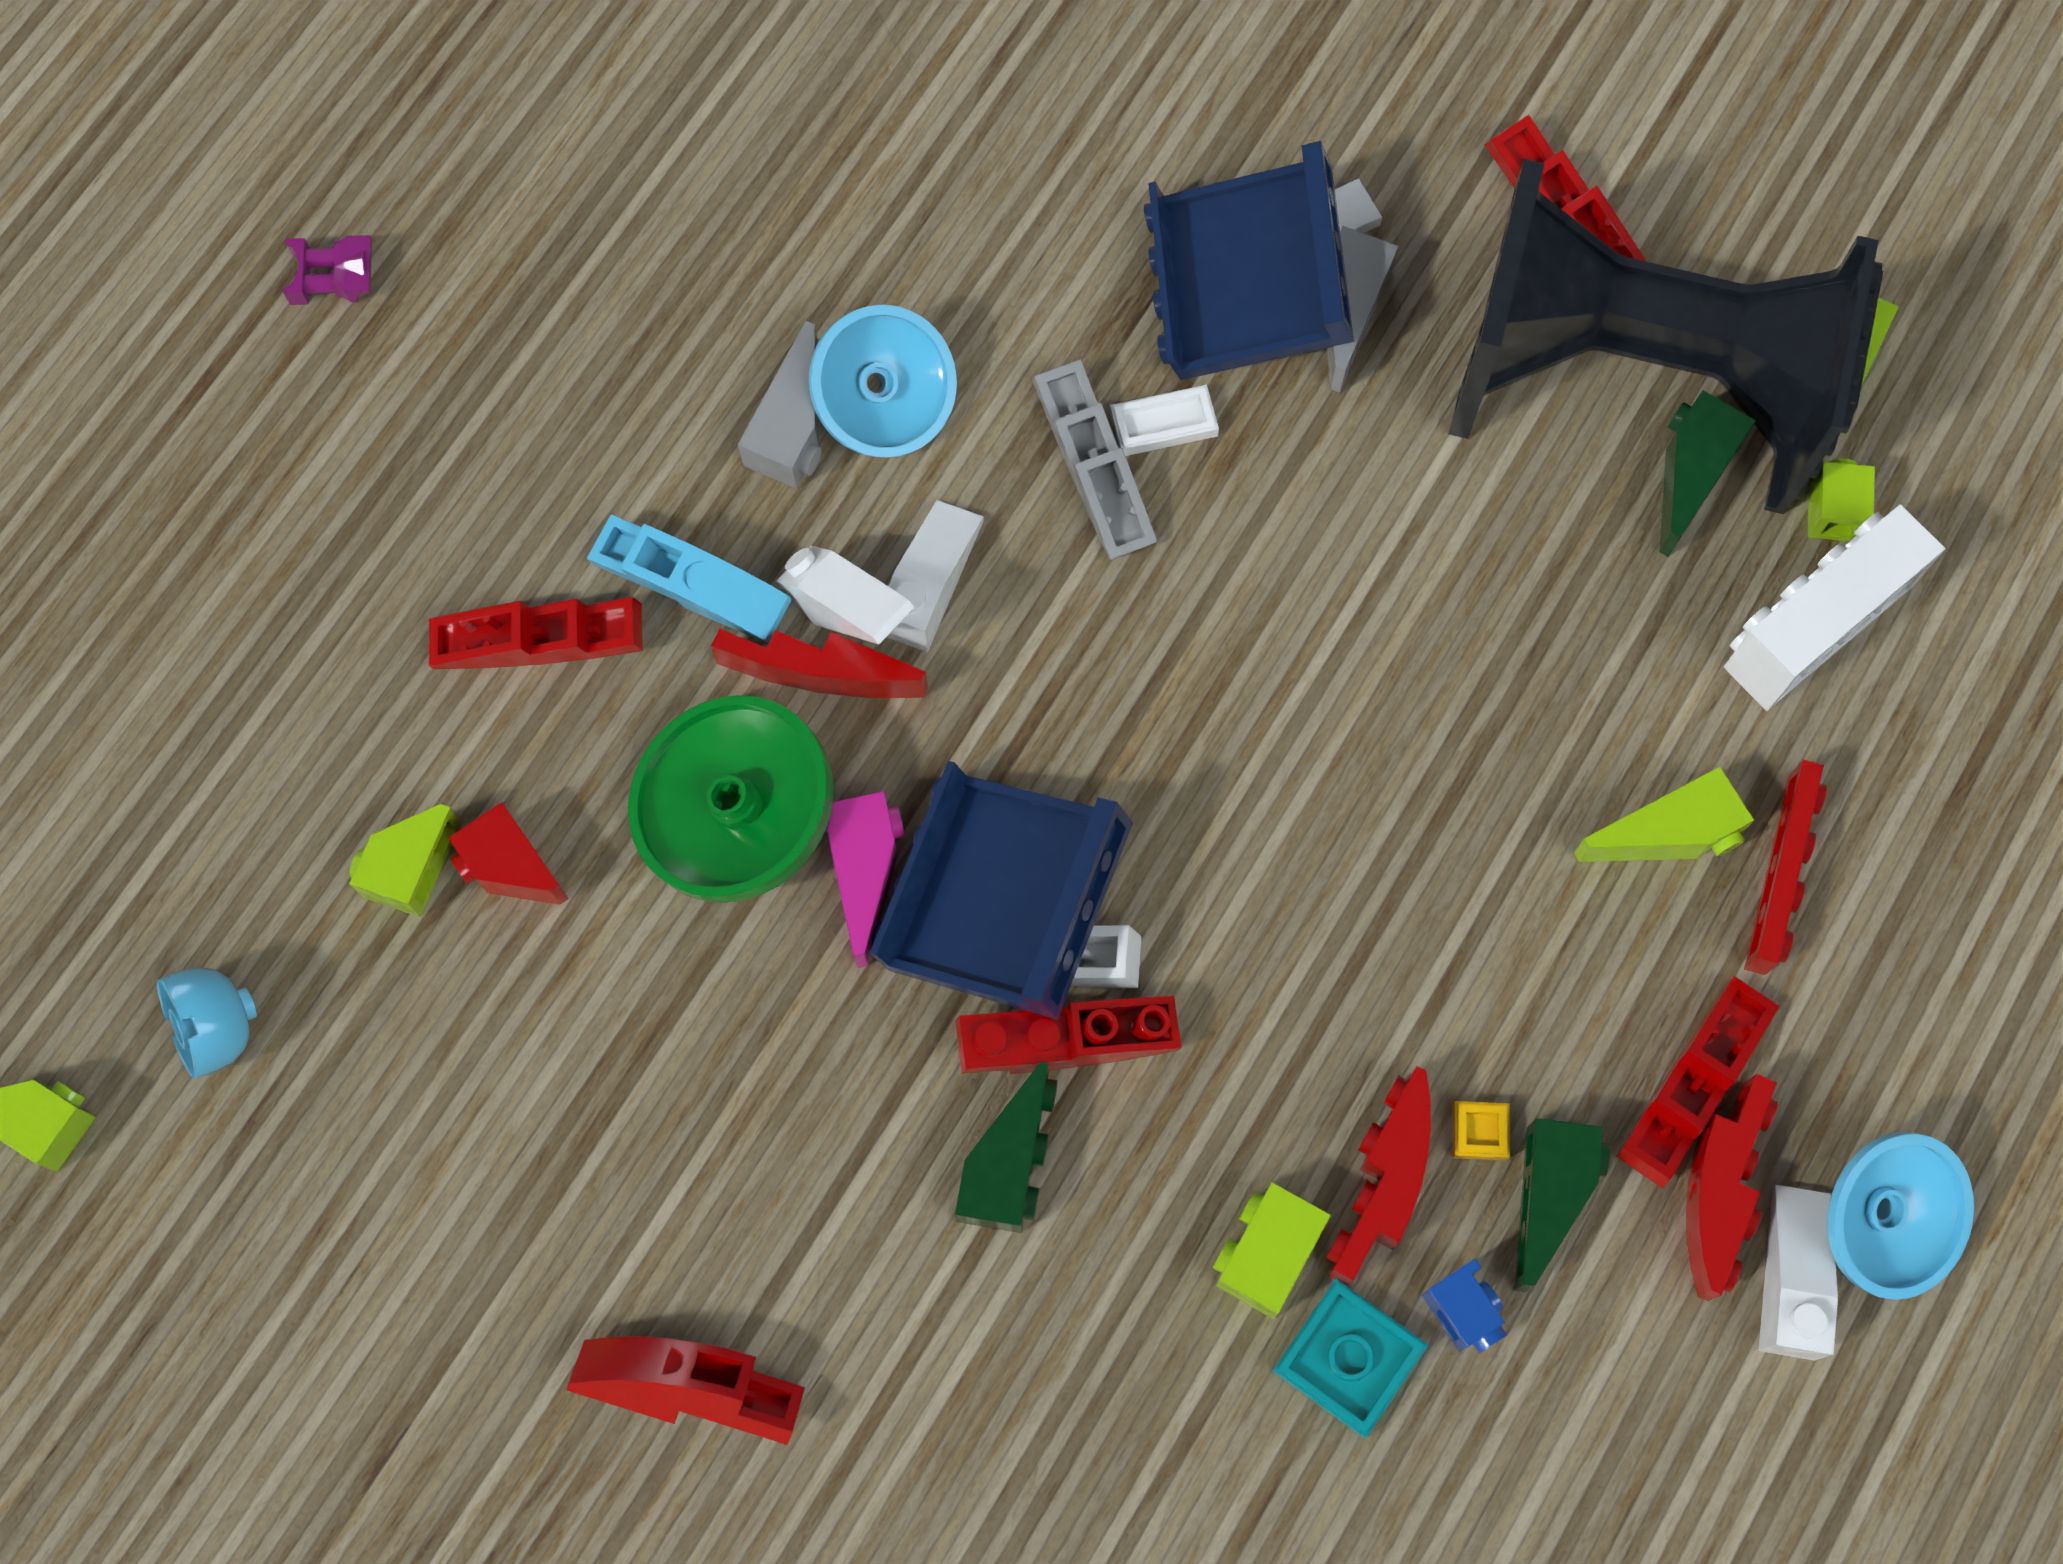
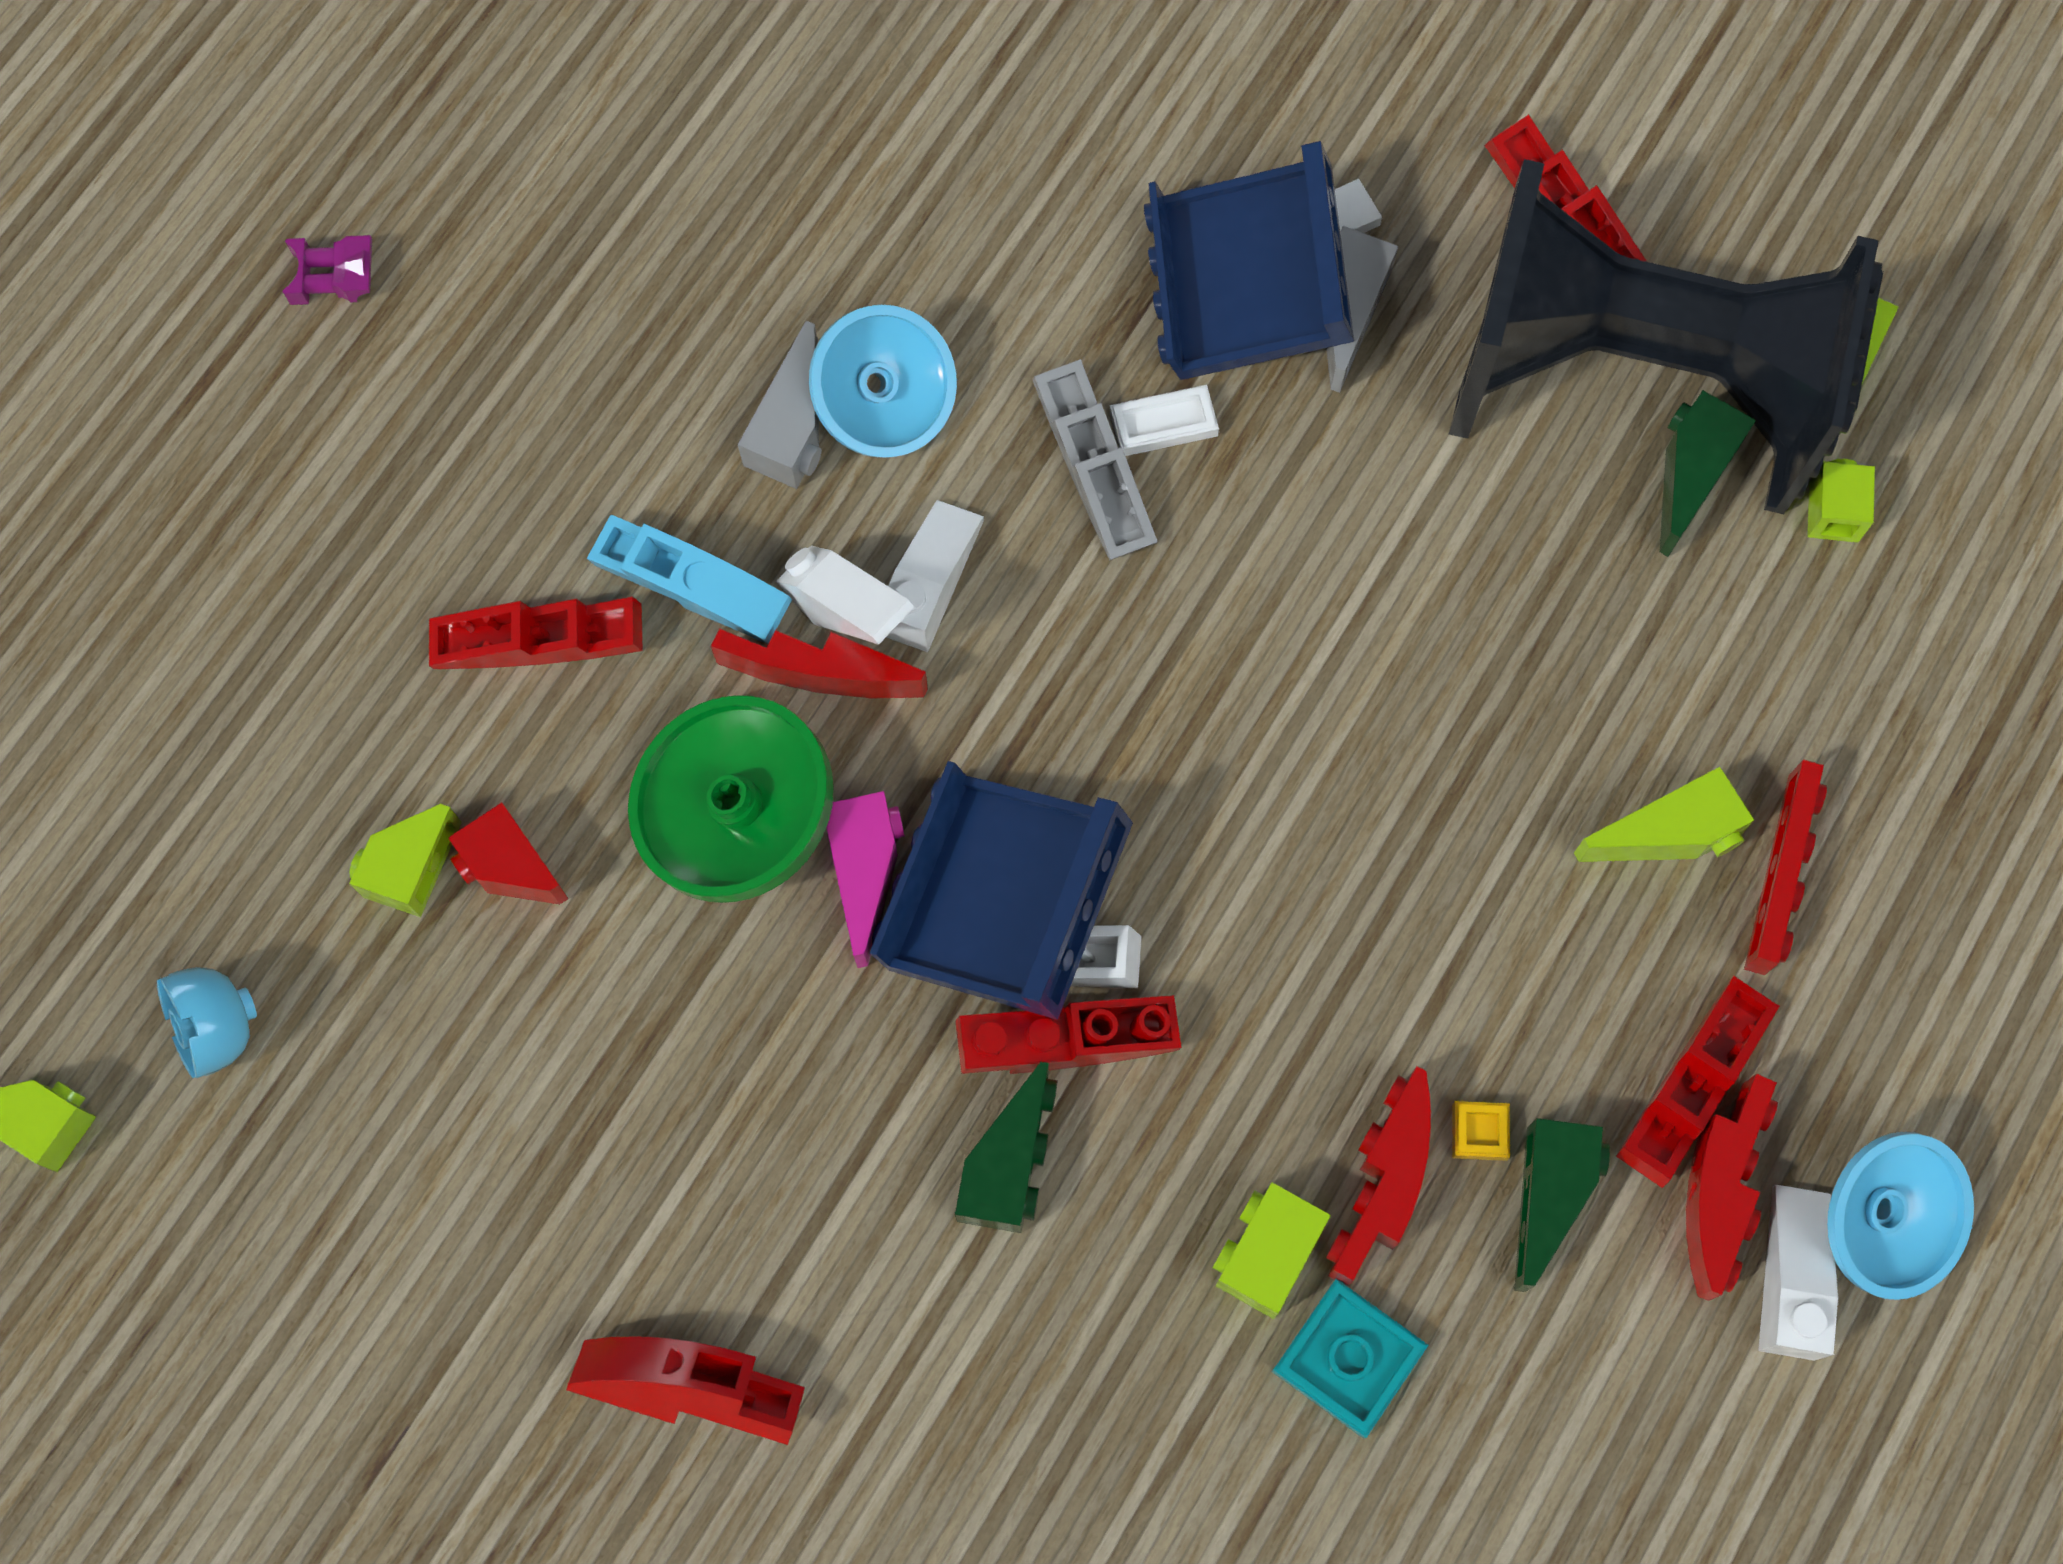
blue brick [1421,1259,1507,1353] -> none
white brick [1724,504,1946,711] -> none

